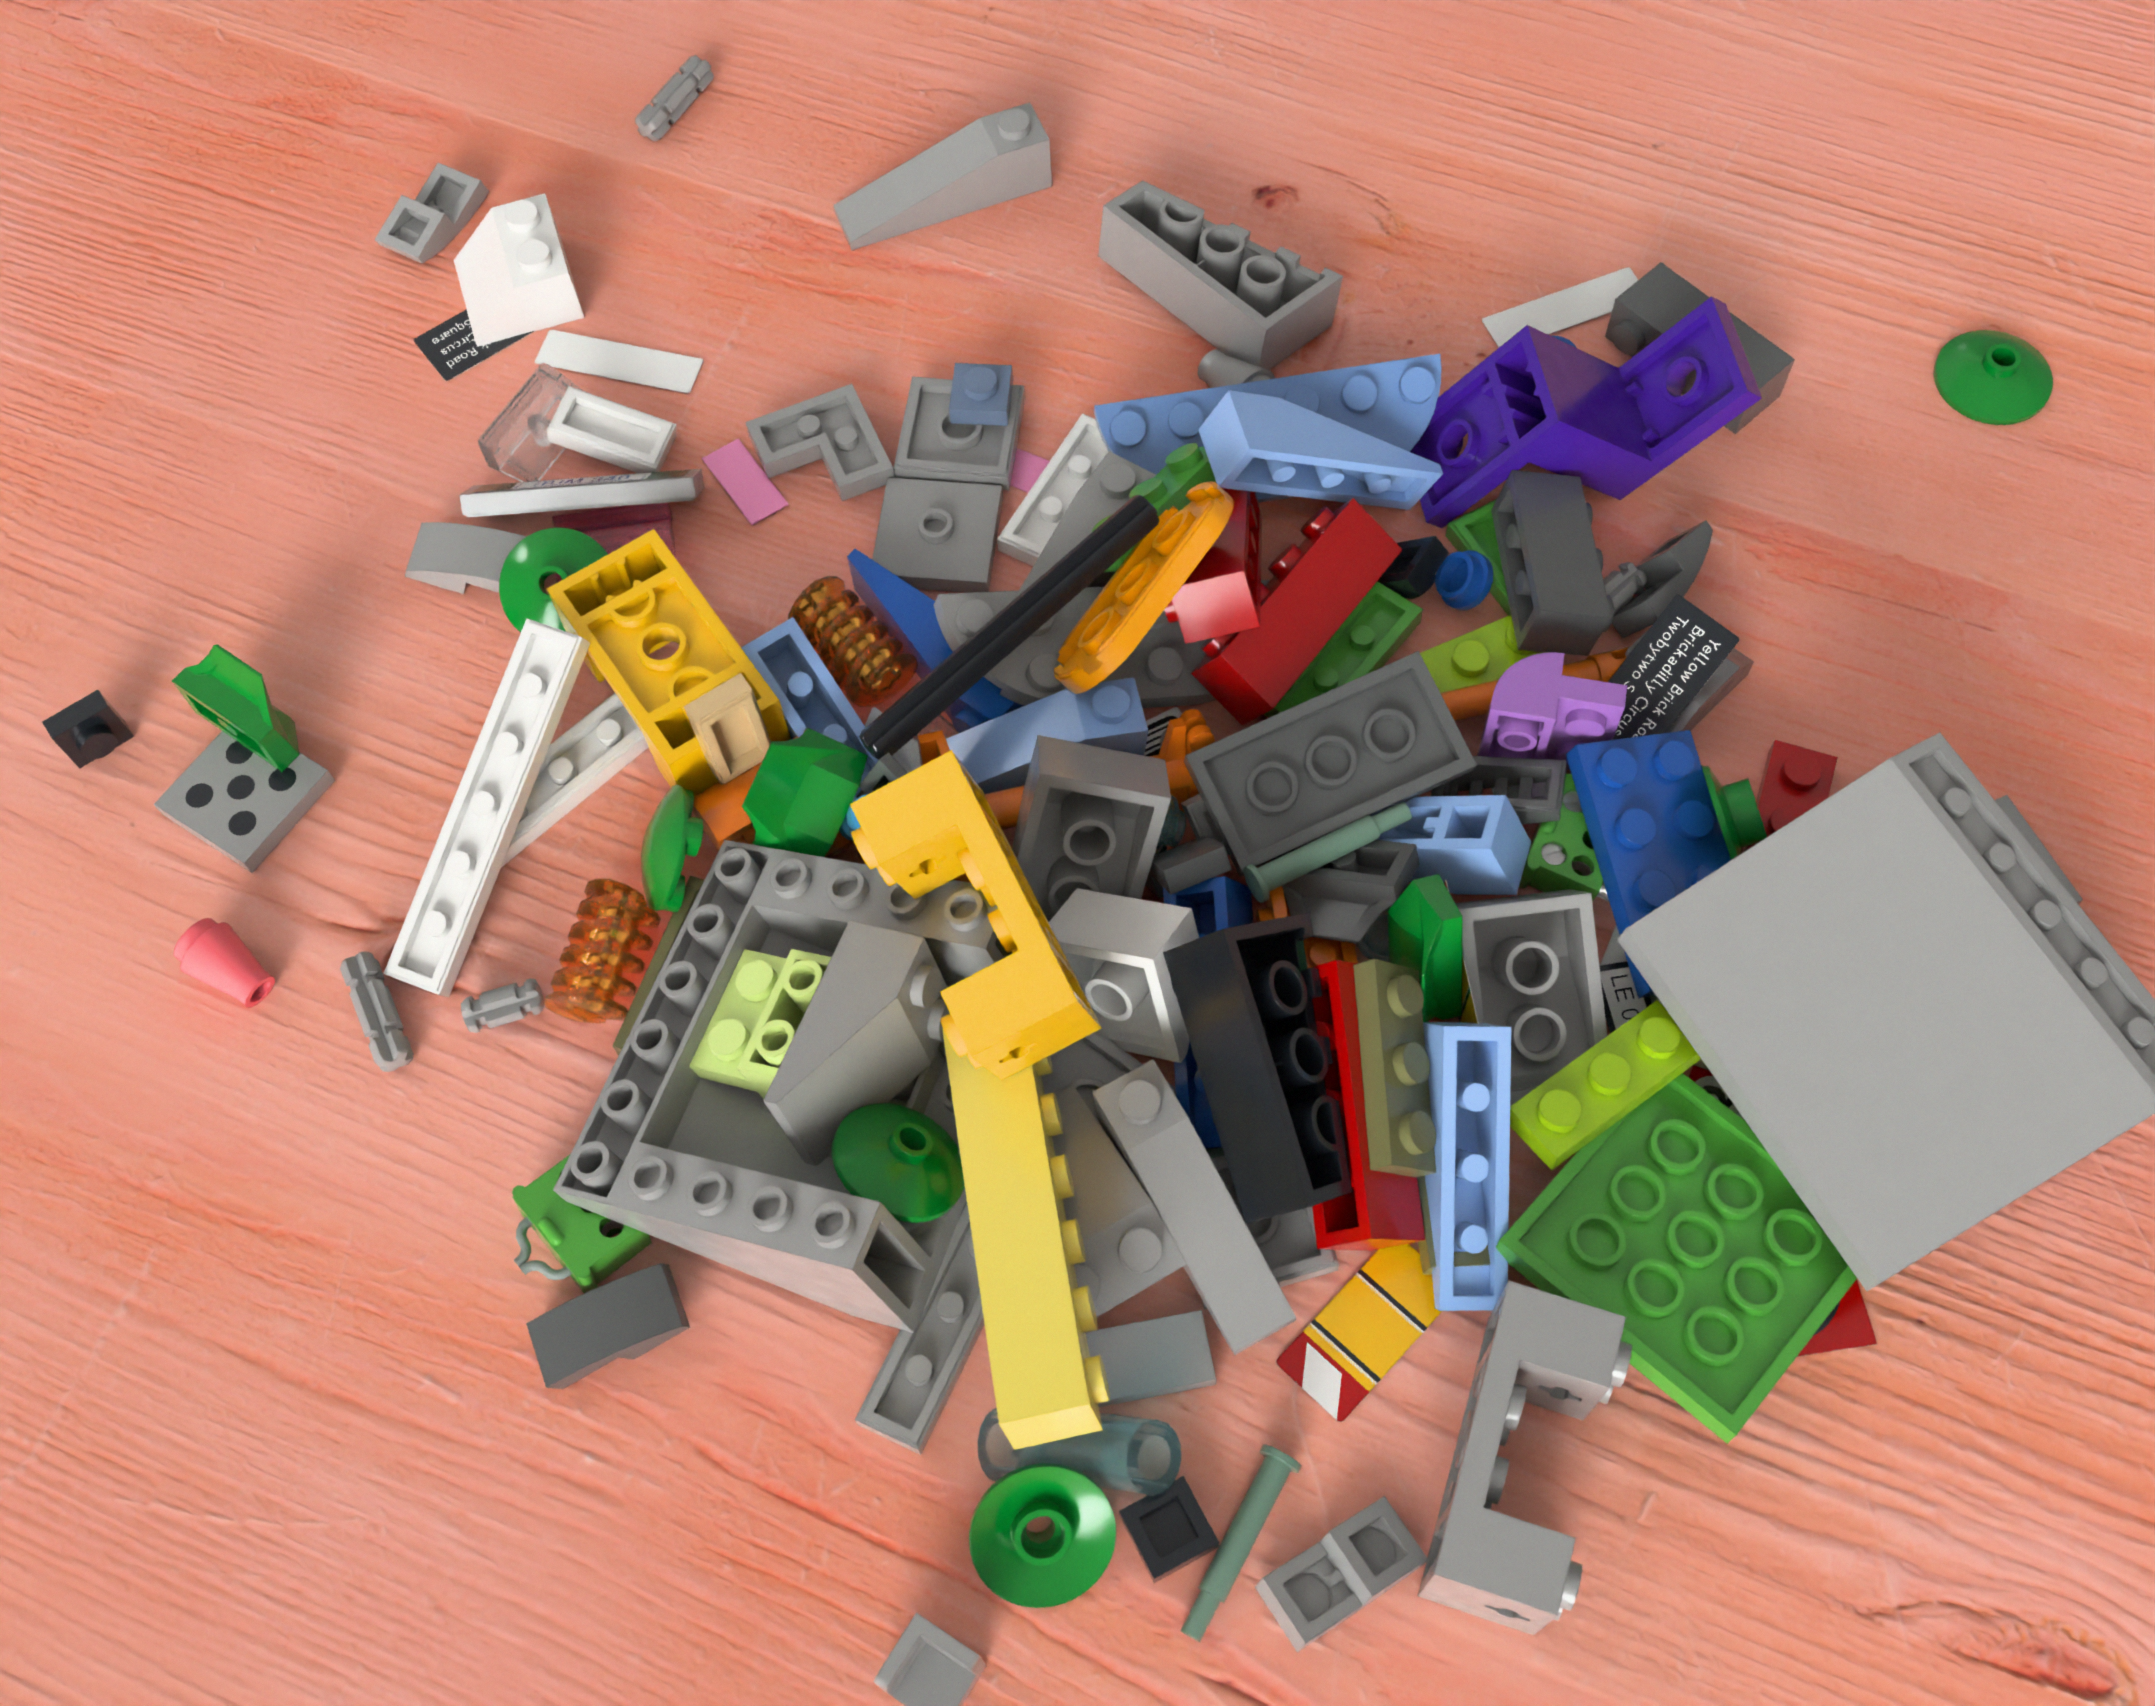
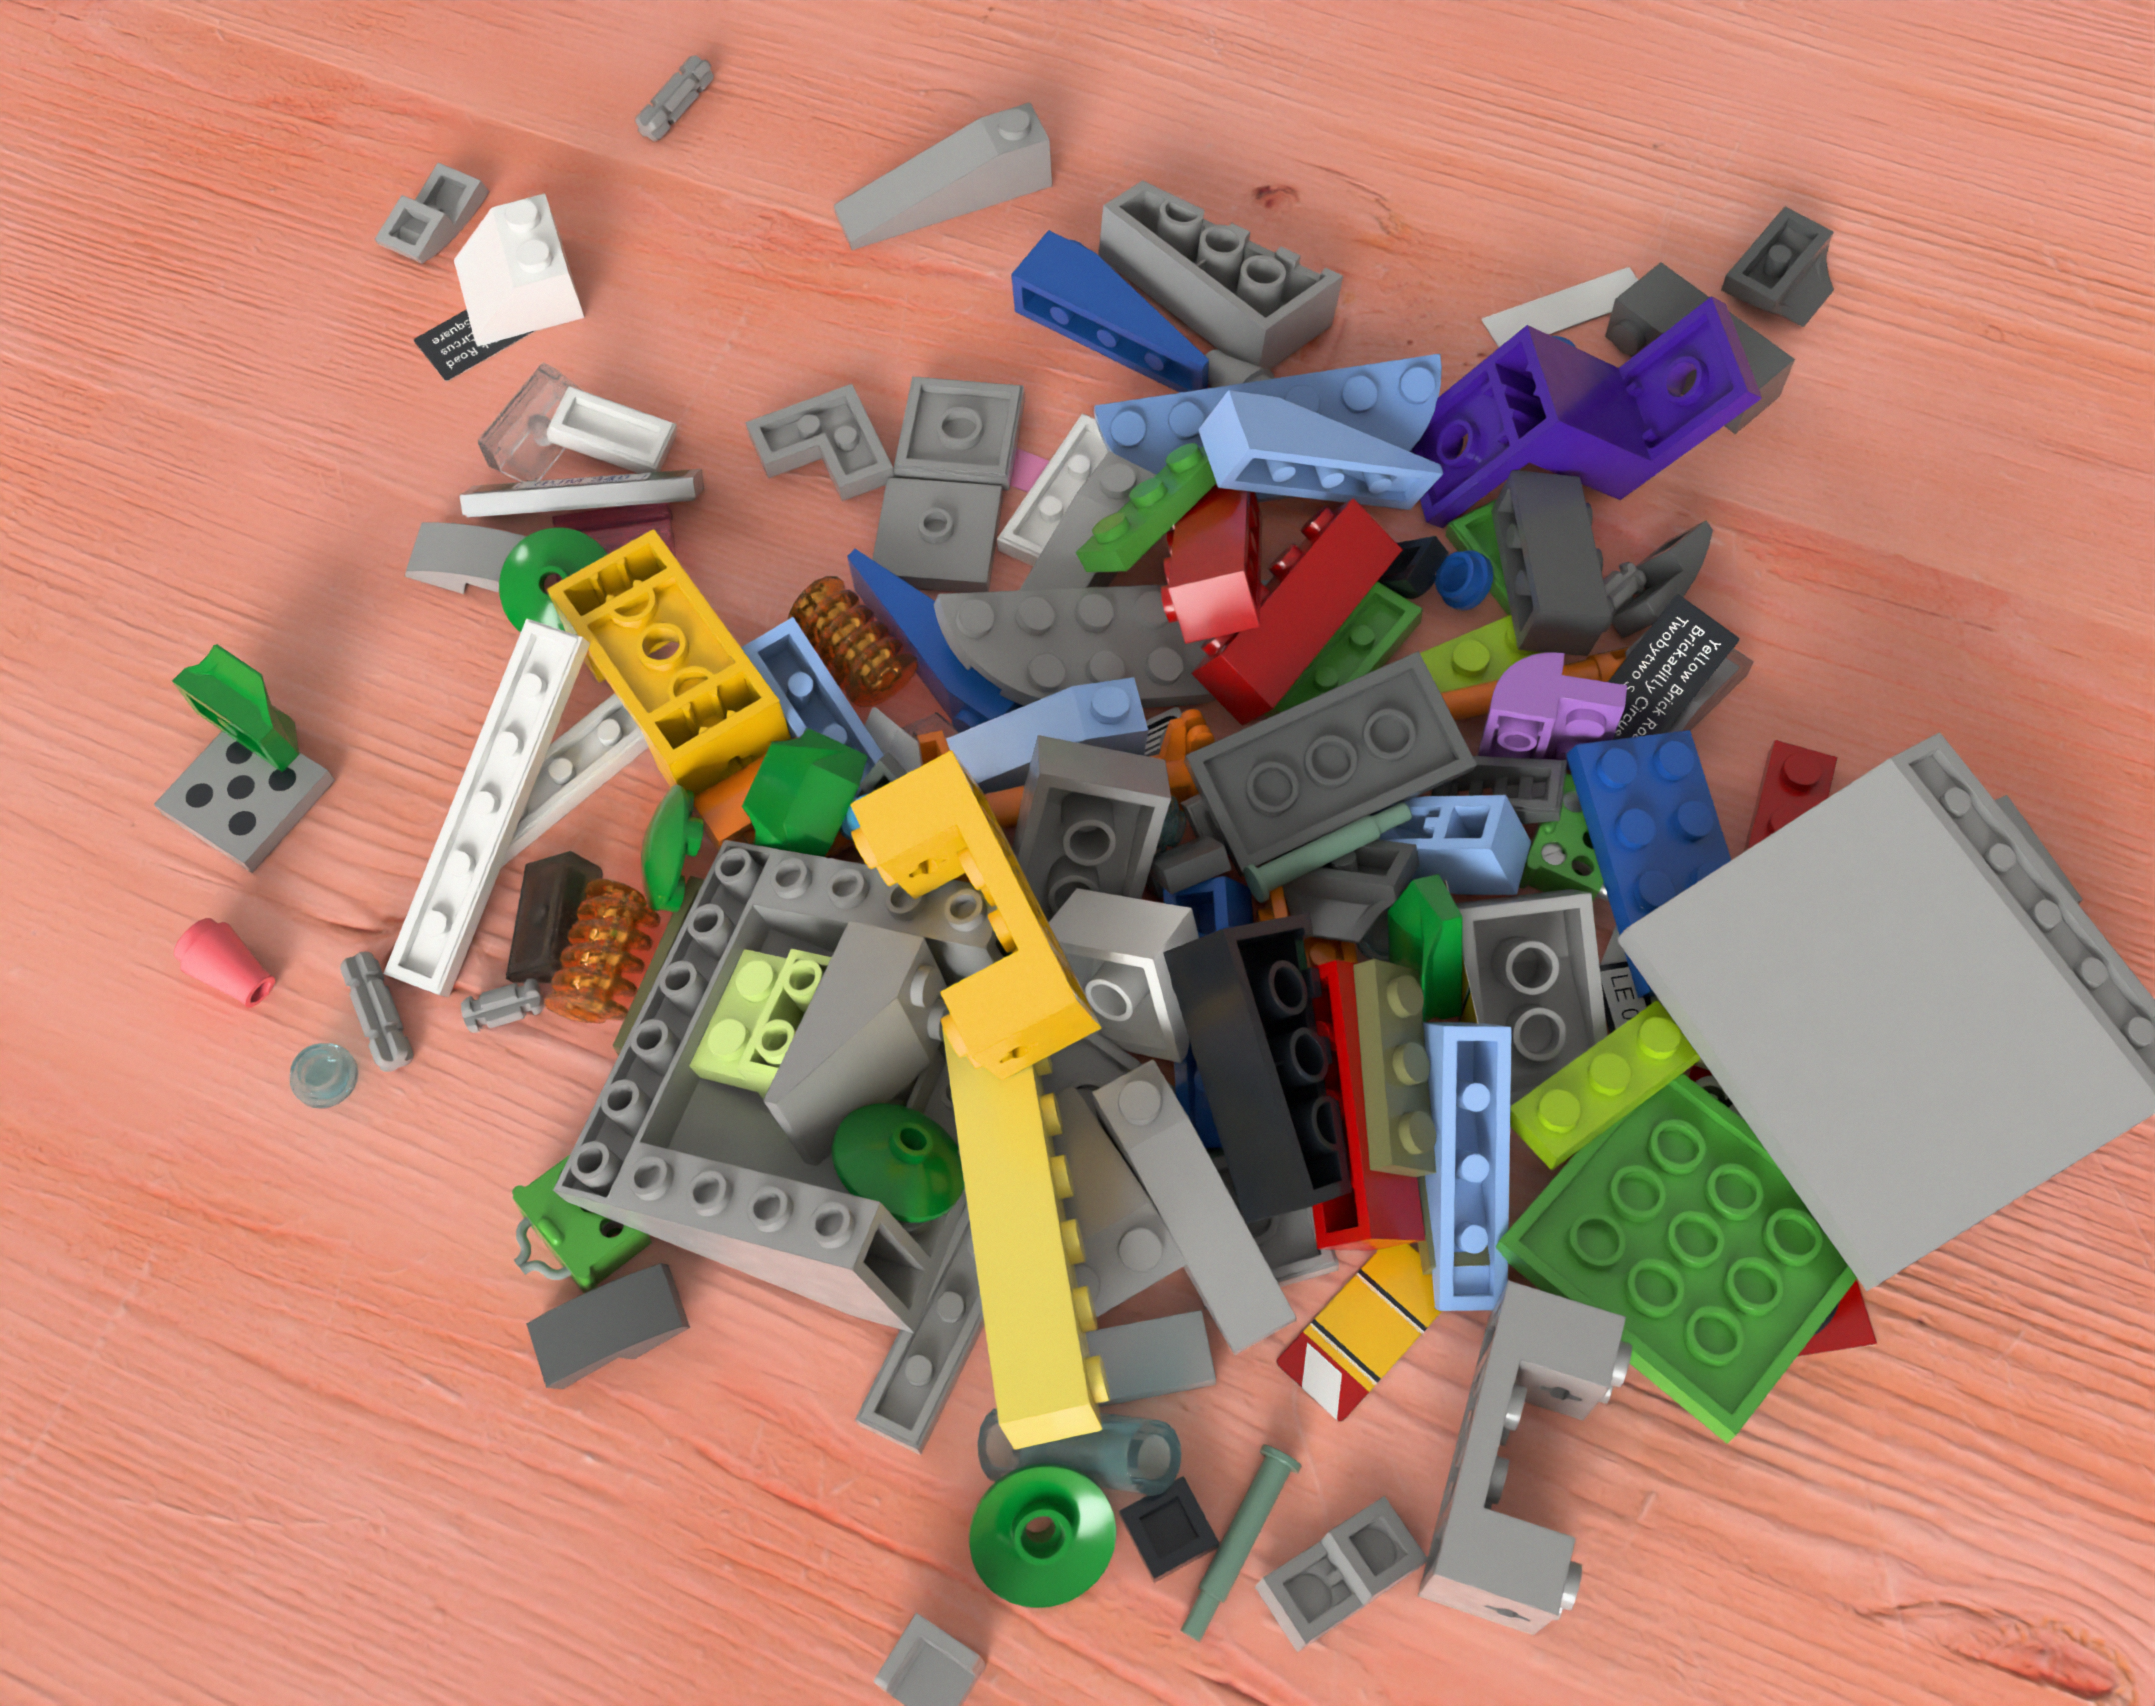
black plate [42,690,134,769] -> none
white sticker [535,330,703,393] -> none
tan tile [683,673,771,785] -> none
bright pink sticker [702,439,789,525] -> none
black axle [859,495,1160,760] -> none
sand blue plate [949,363,1013,426] -> none
light orange tile [1054,481,1234,694] -> none
green piece [1701,765,1767,860] -> none
green dish [1934,330,2053,425] -> none
none -> clear light blue plate [290,1043,359,1109]
none -> clear smoke slope [506,851,603,984]
none -> blue slope [1011,230,1209,393]
none -> dark grey slope [1721,206,1834,328]

